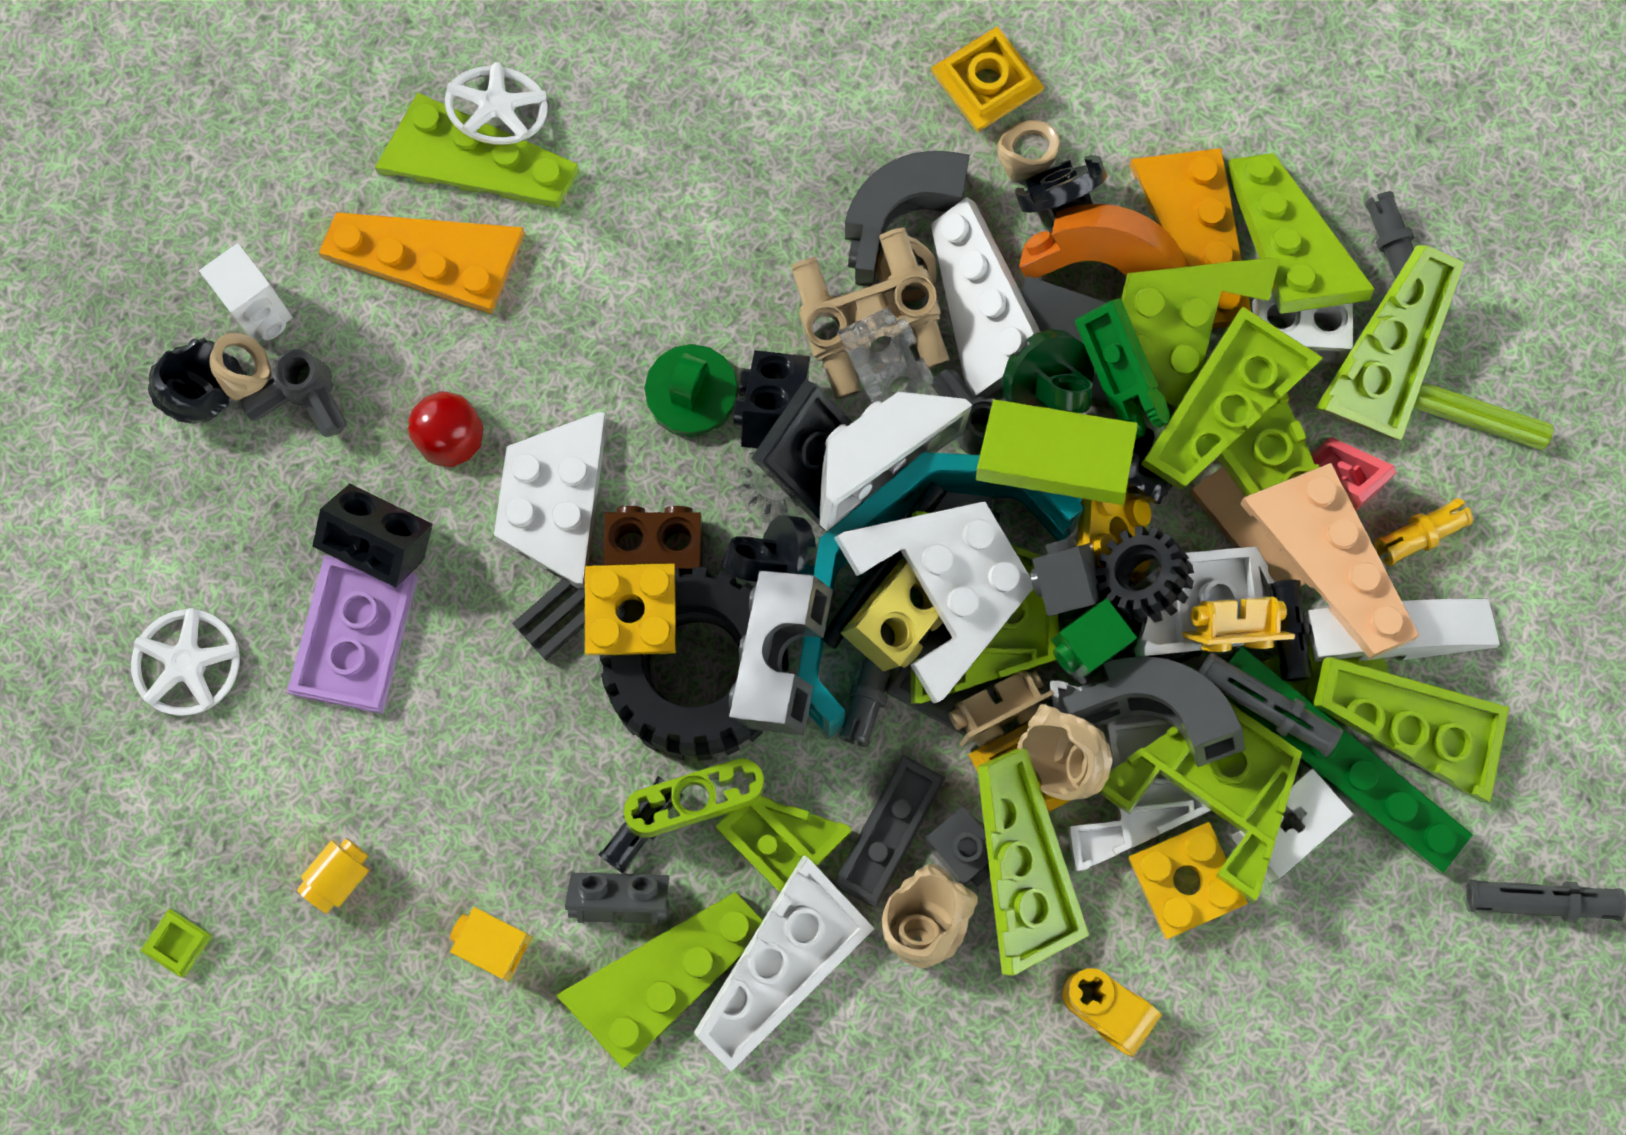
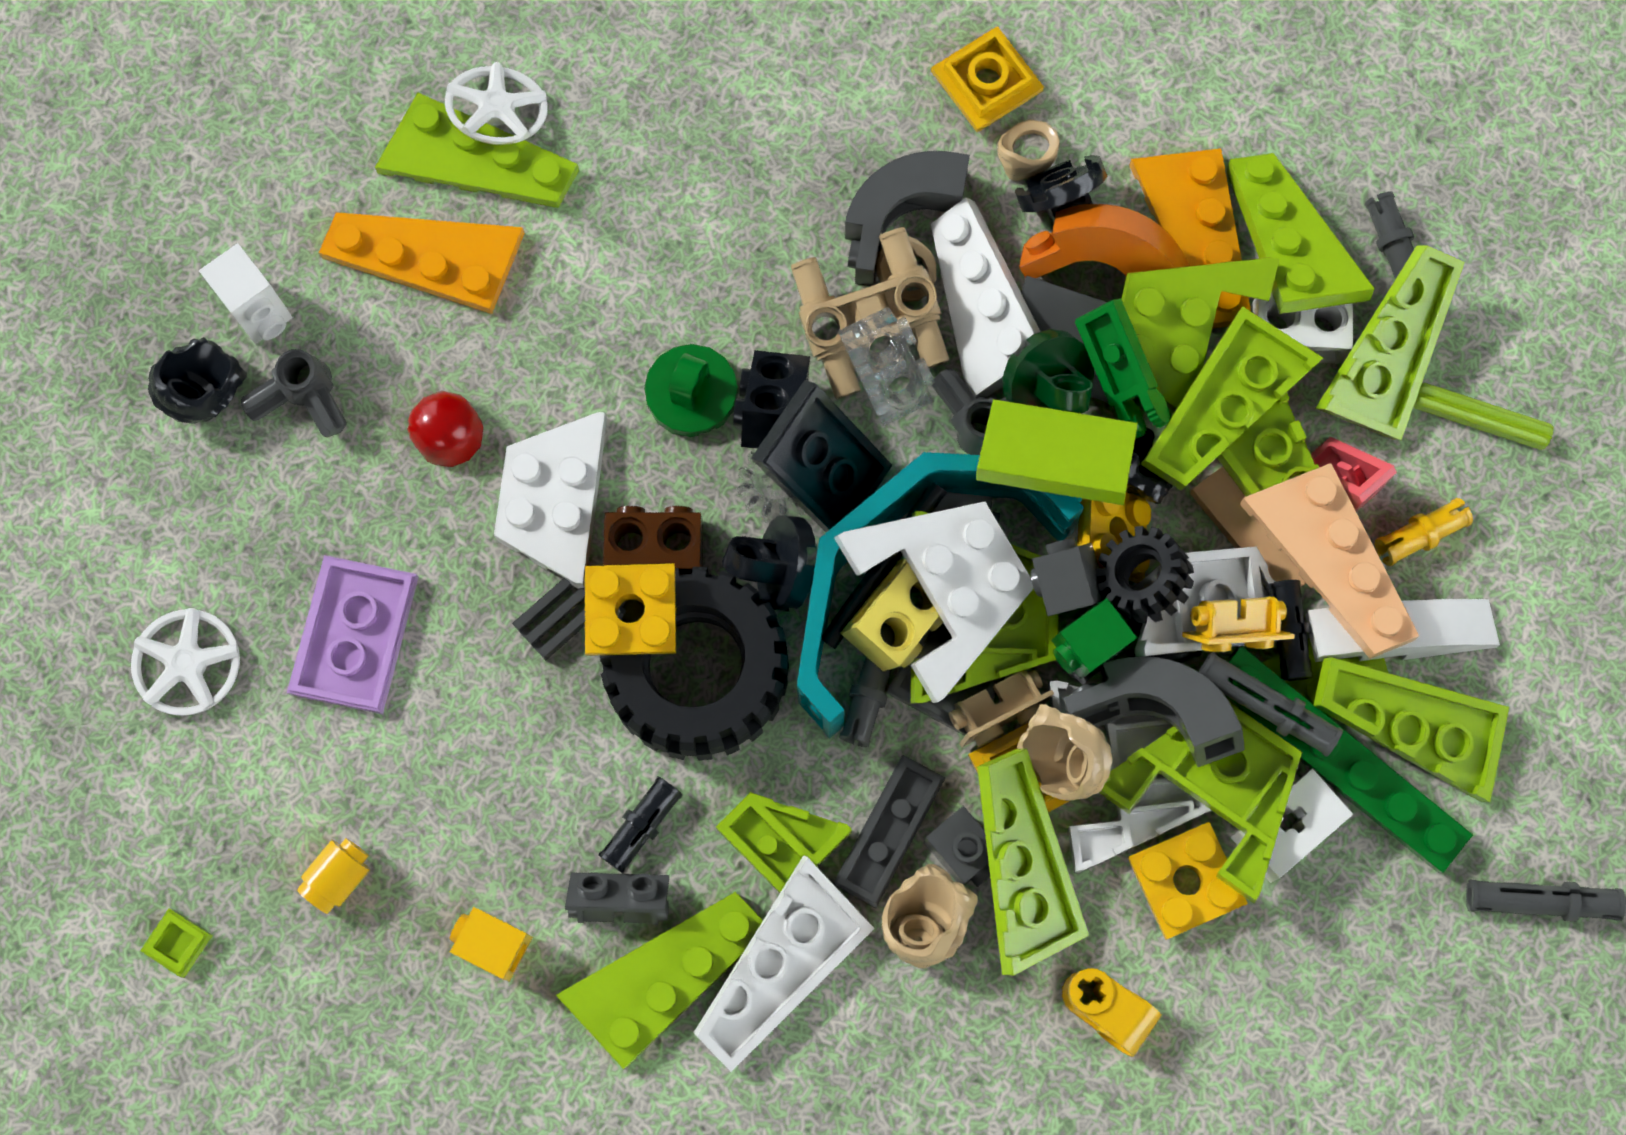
tan piece [210,332,272,401] -> none
black brick [312,483,433,588] -> none
lime beam [623,758,764,838] -> none
arch [729,571,833,736] -> none
white wedge [820,392,972,531] -> none

